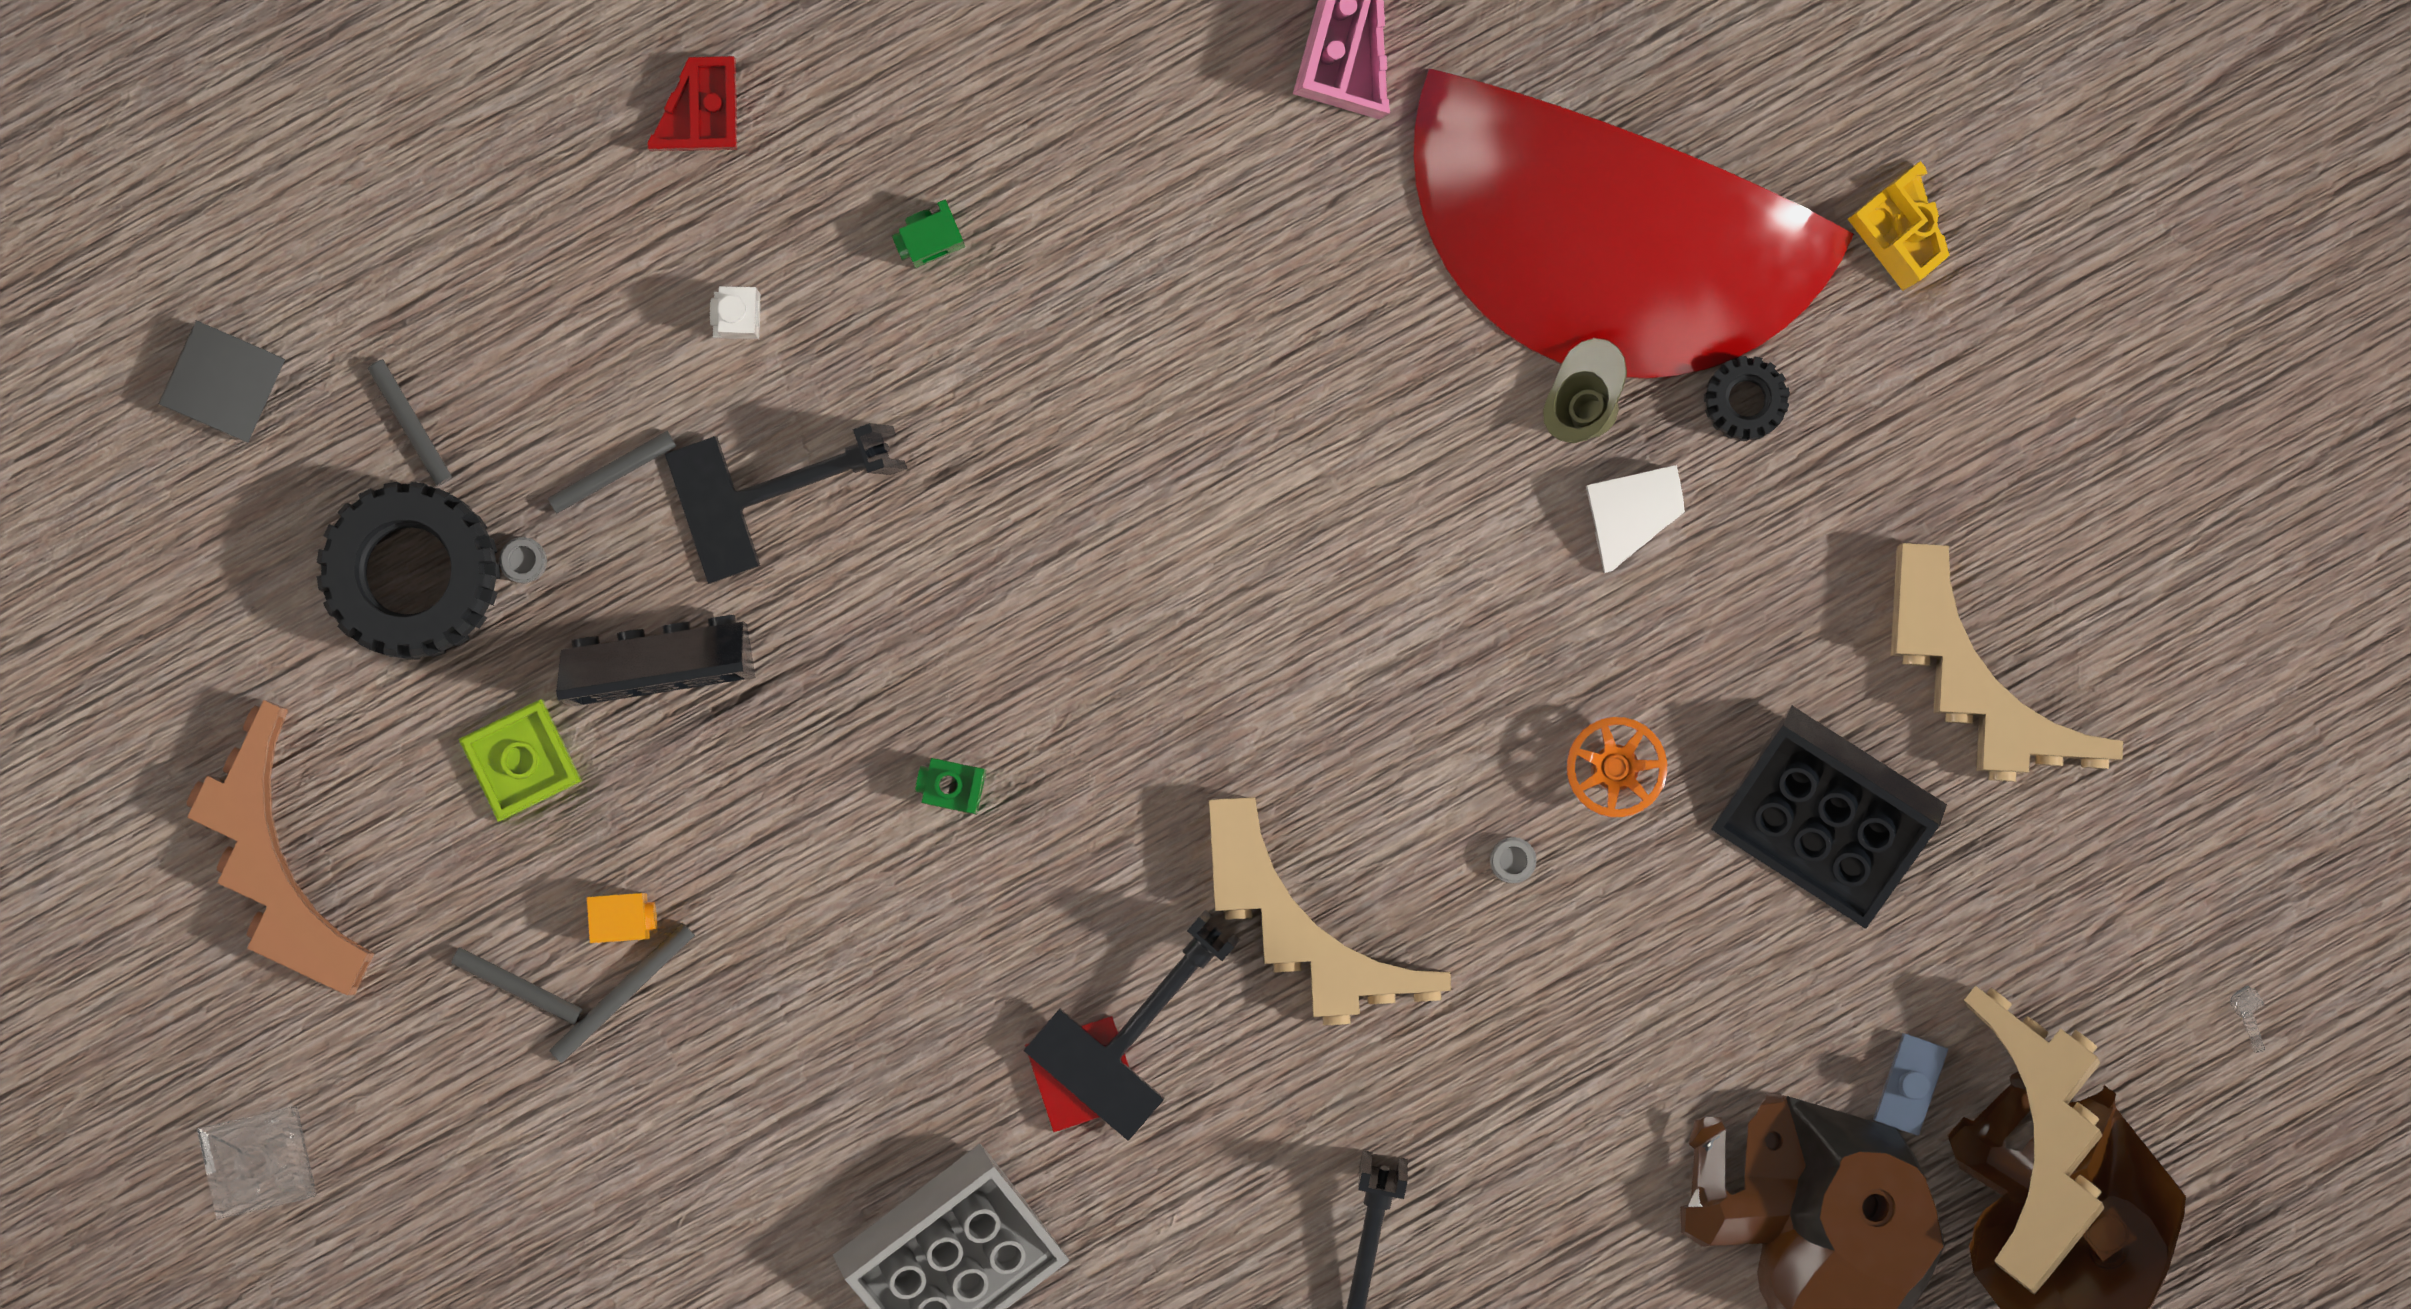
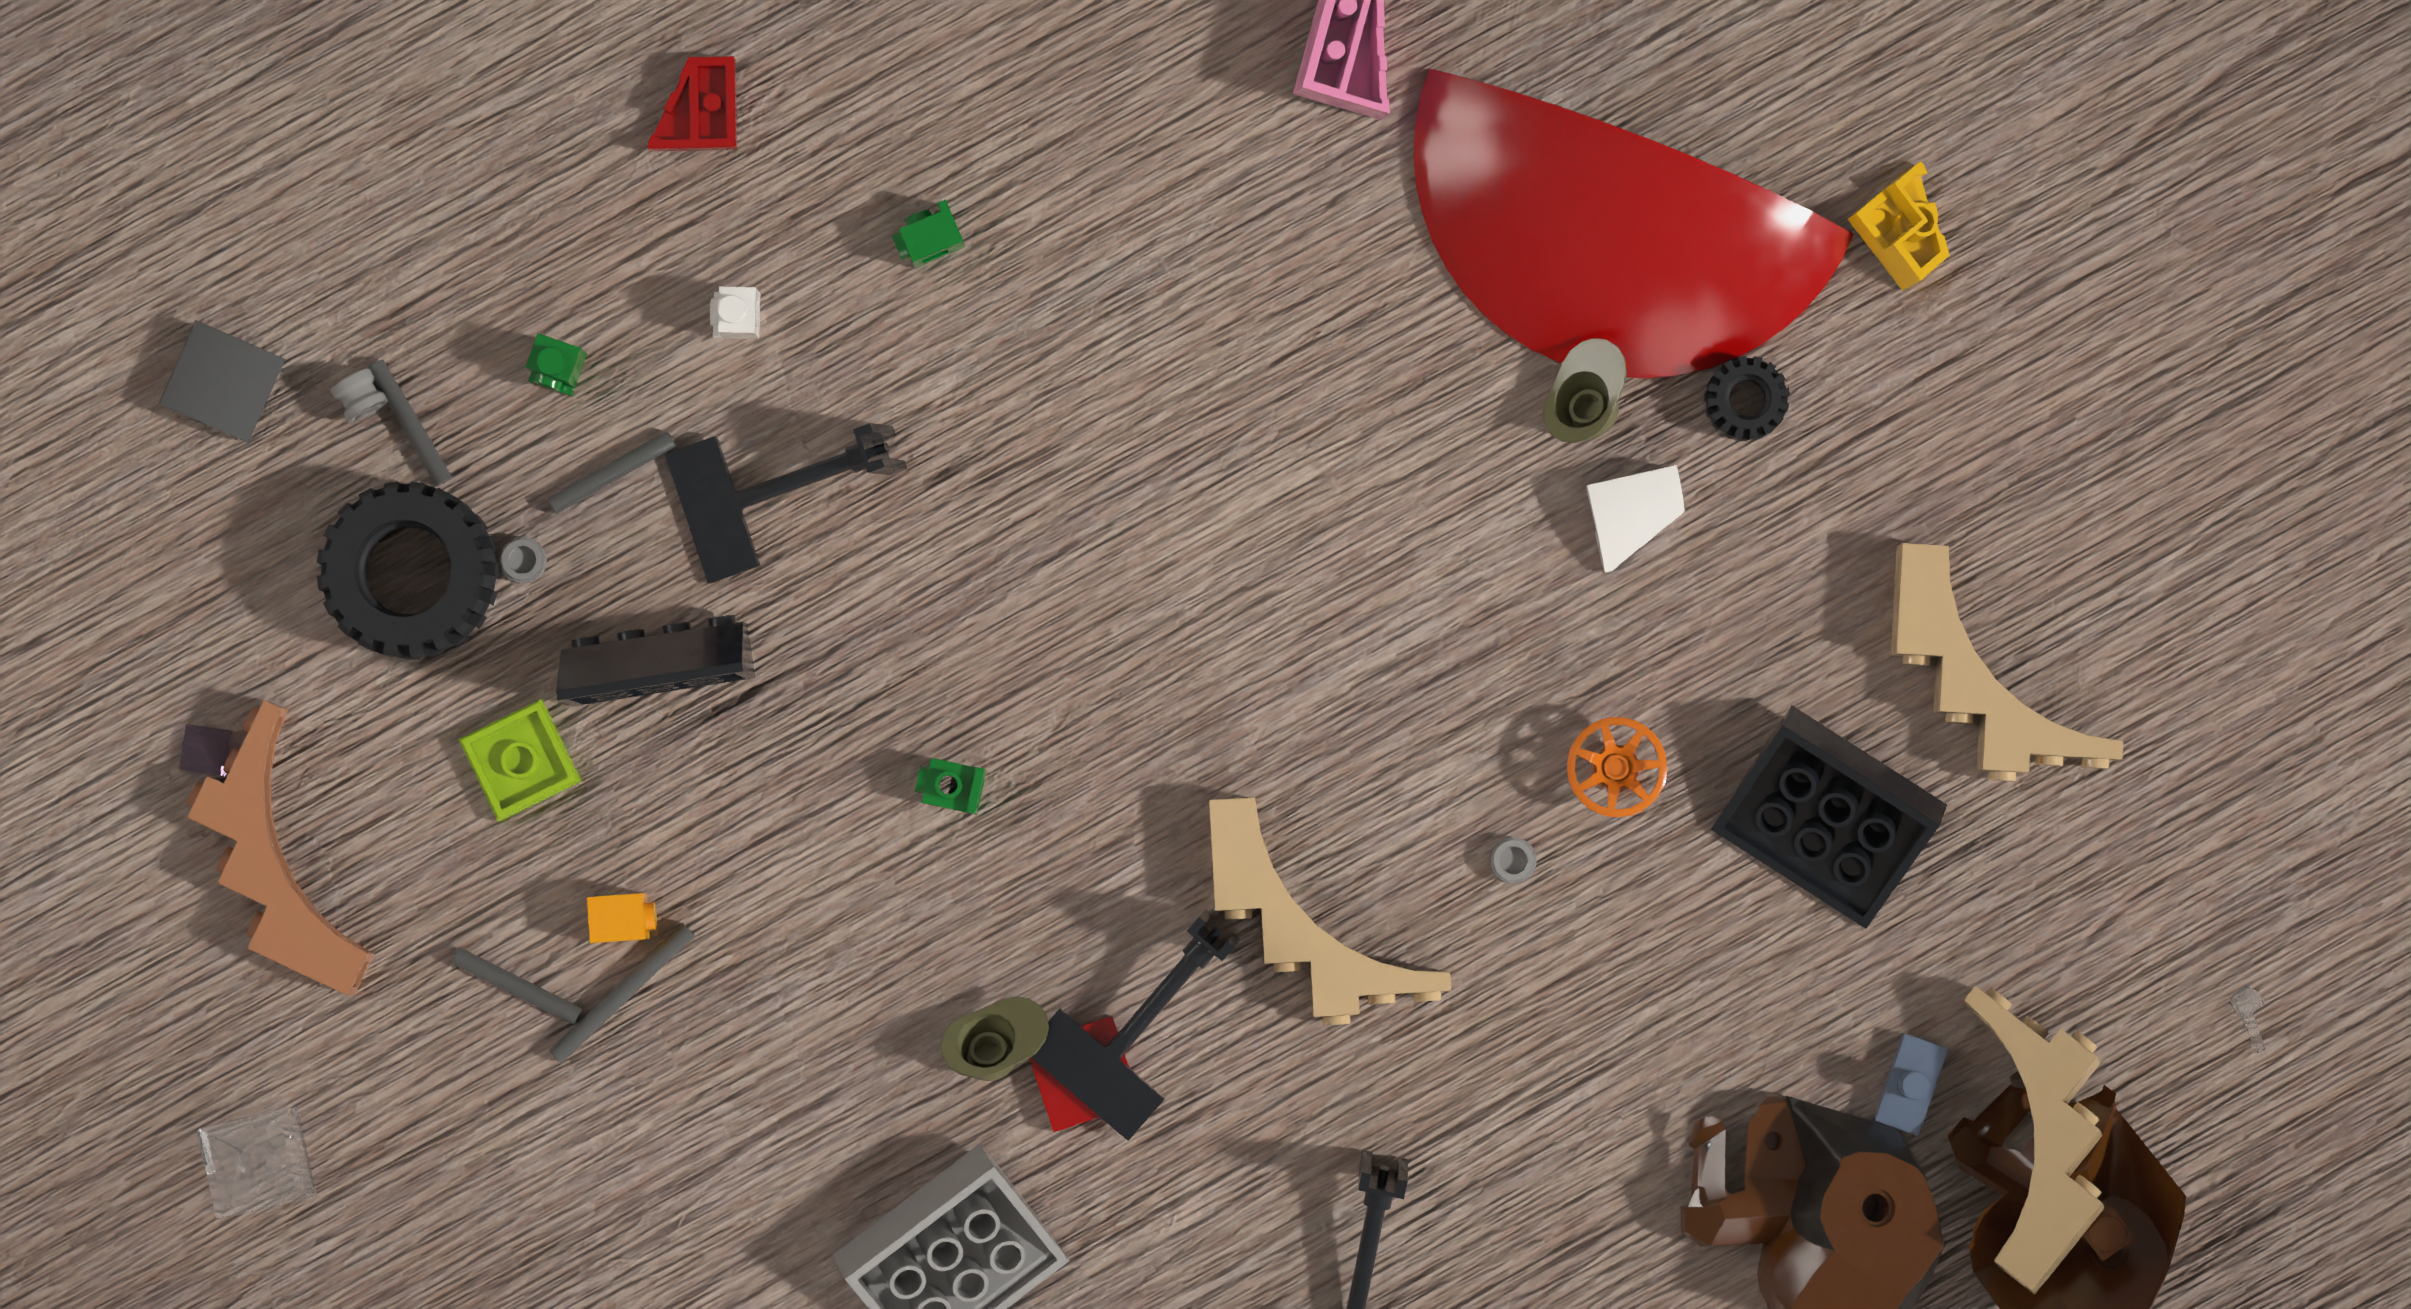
none -> slope [179,724,232,776]
none -> light grey wheel [330,368,388,423]
none -> green brick [525,333,587,397]
none -> olive piece [941,996,1049,1081]

